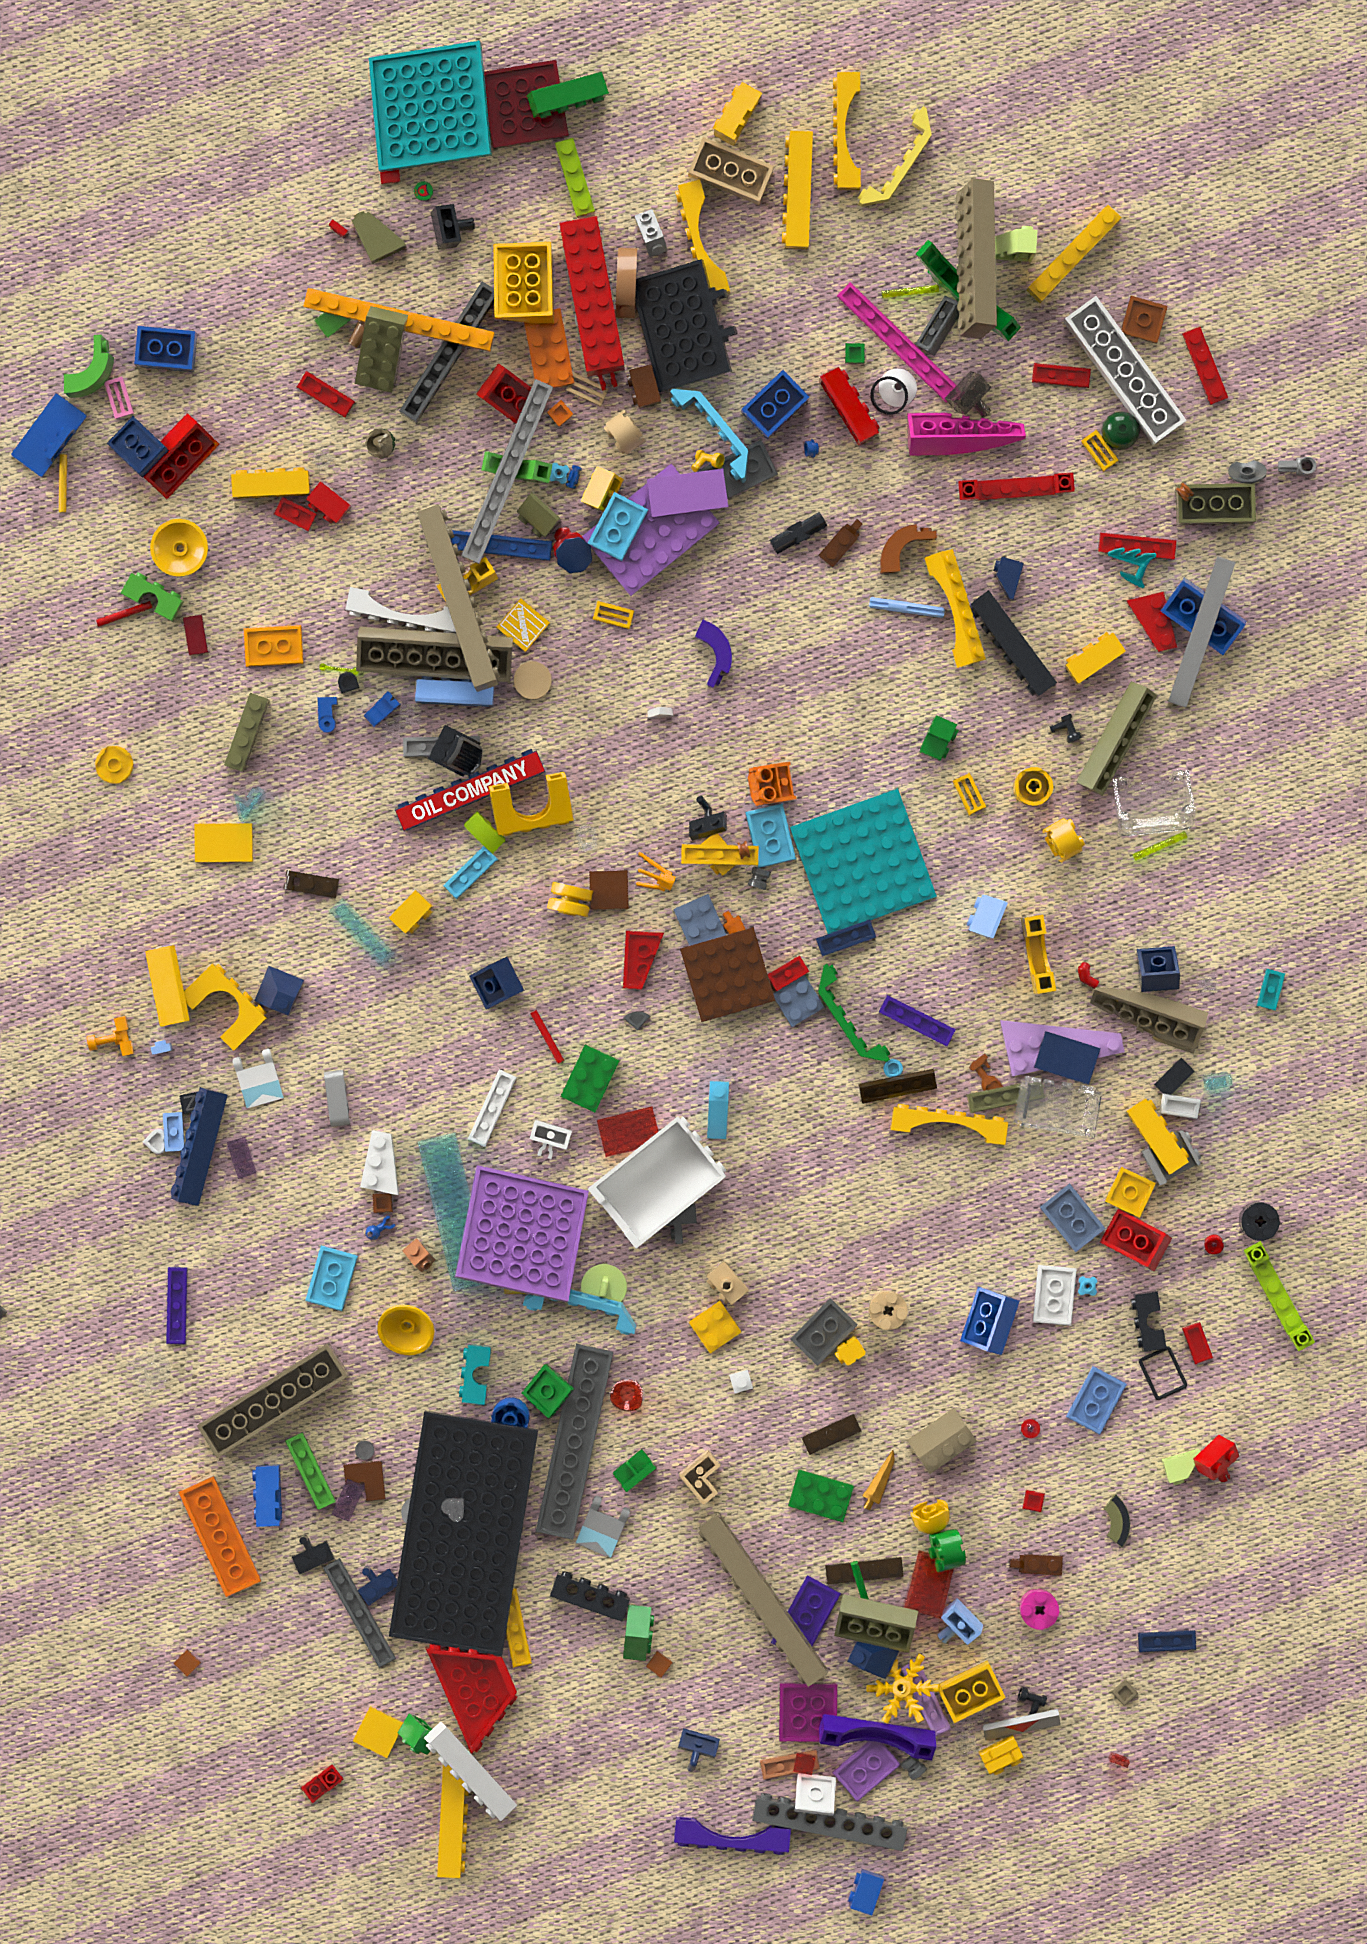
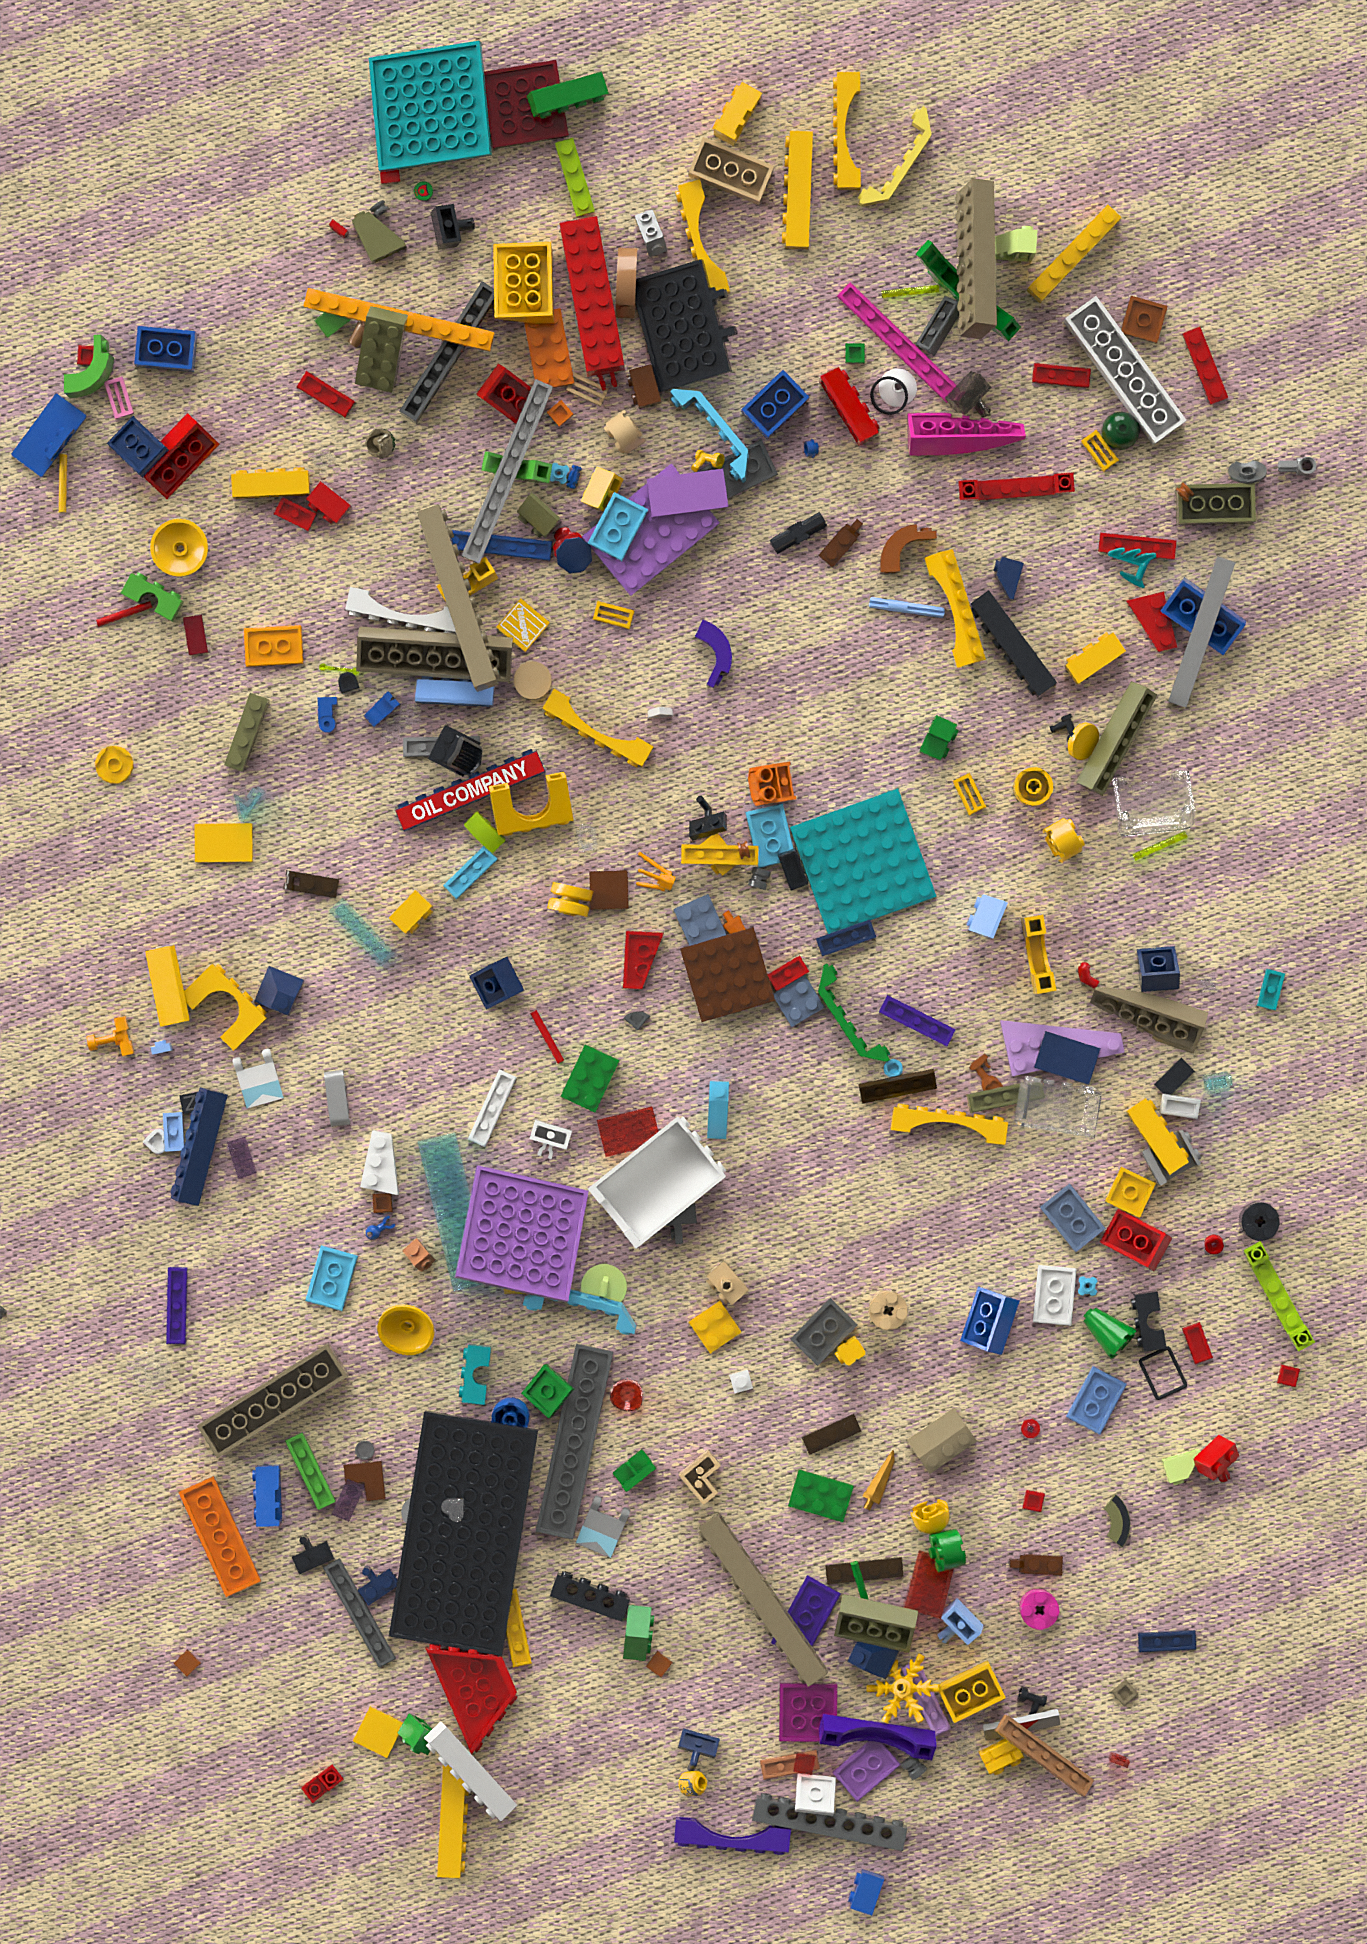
none -> red tile [77,345,94,366]
none -> dark grey bush [370,200,389,218]
none -> yellow arch [542,689,654,768]
none -> yellow head [678,1771,707,1796]
none -> black tile [778,848,808,891]
none -> medium nougat plate [995,1715,1094,1796]
none -> yellow tile [1068,722,1099,760]
none -> green cone [1083,1308,1137,1360]
none -> red tile [1277,1364,1300,1388]

